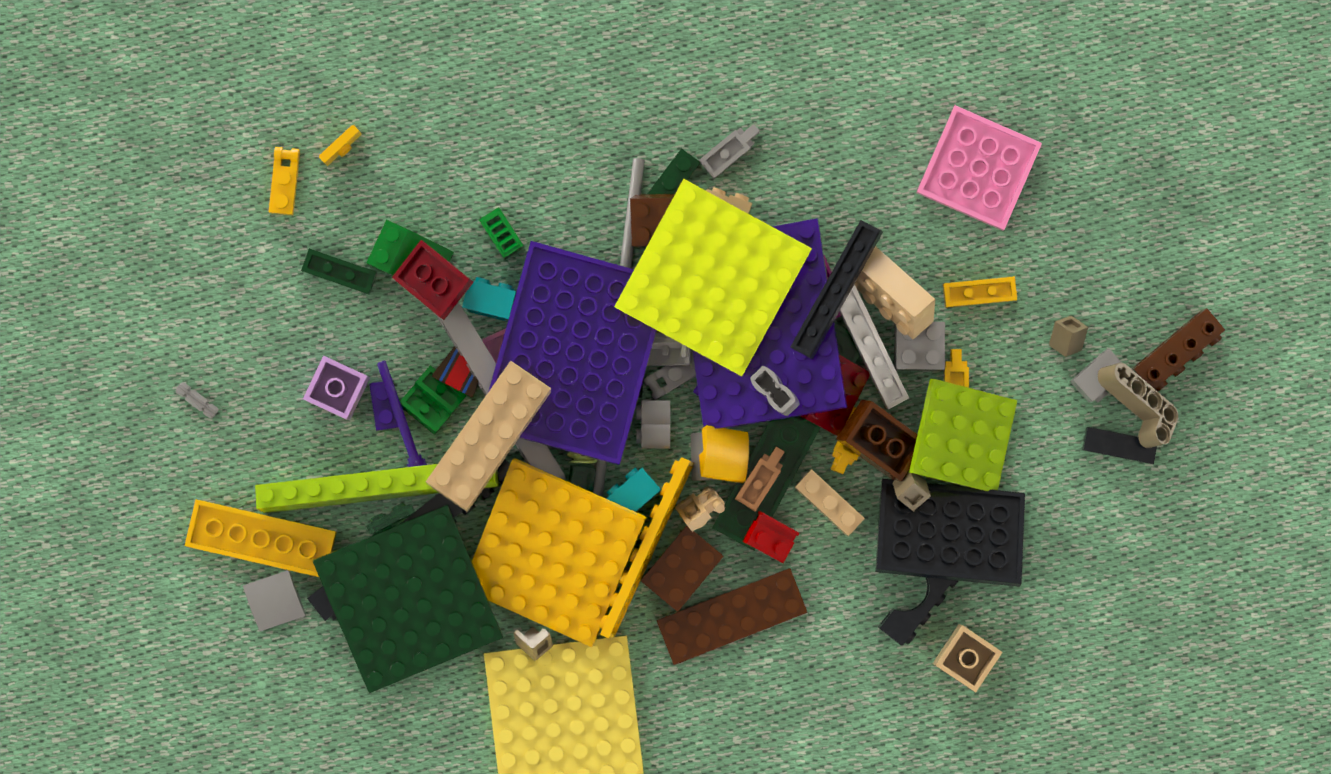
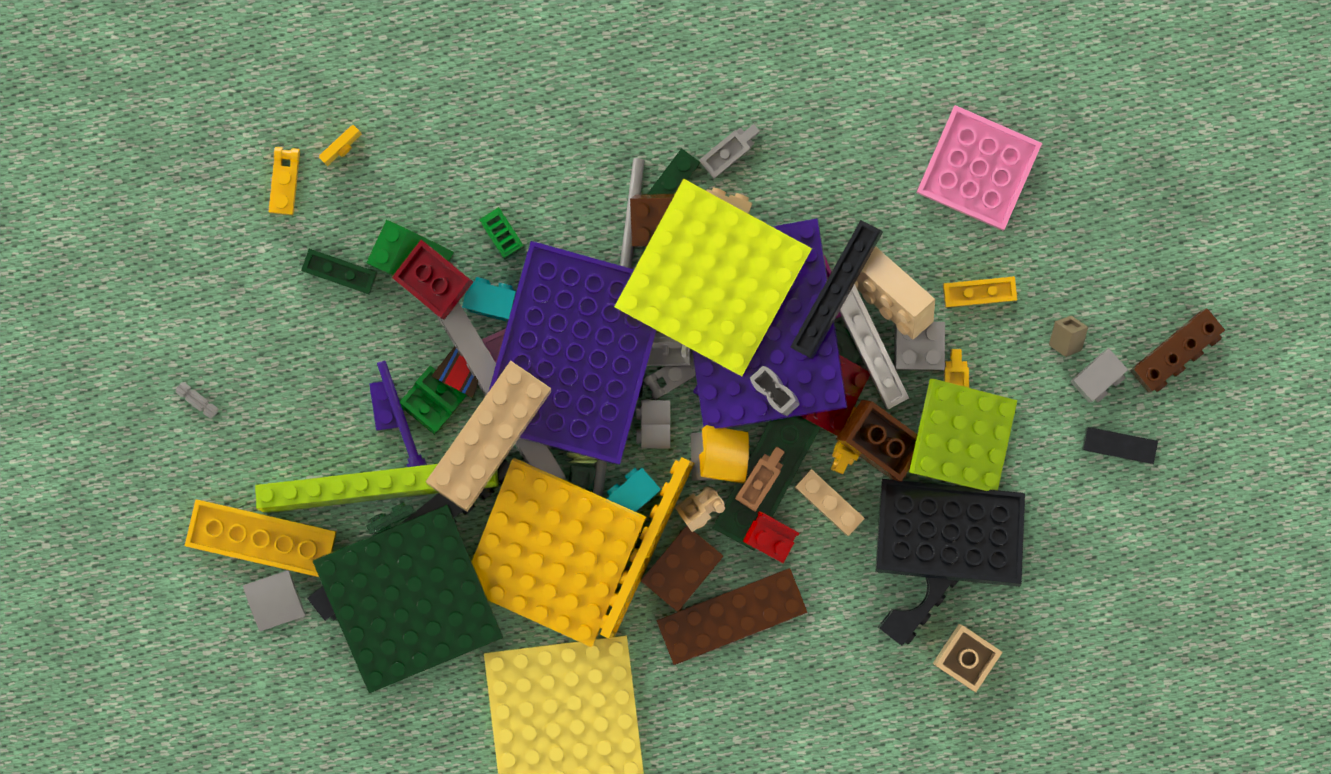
lavender brick [303,356,370,420] -> none
dark tan panel [513,627,553,661] -> none
dark tan panel [893,469,931,511] -> none
dark tan beam [1098,363,1178,448] -> none

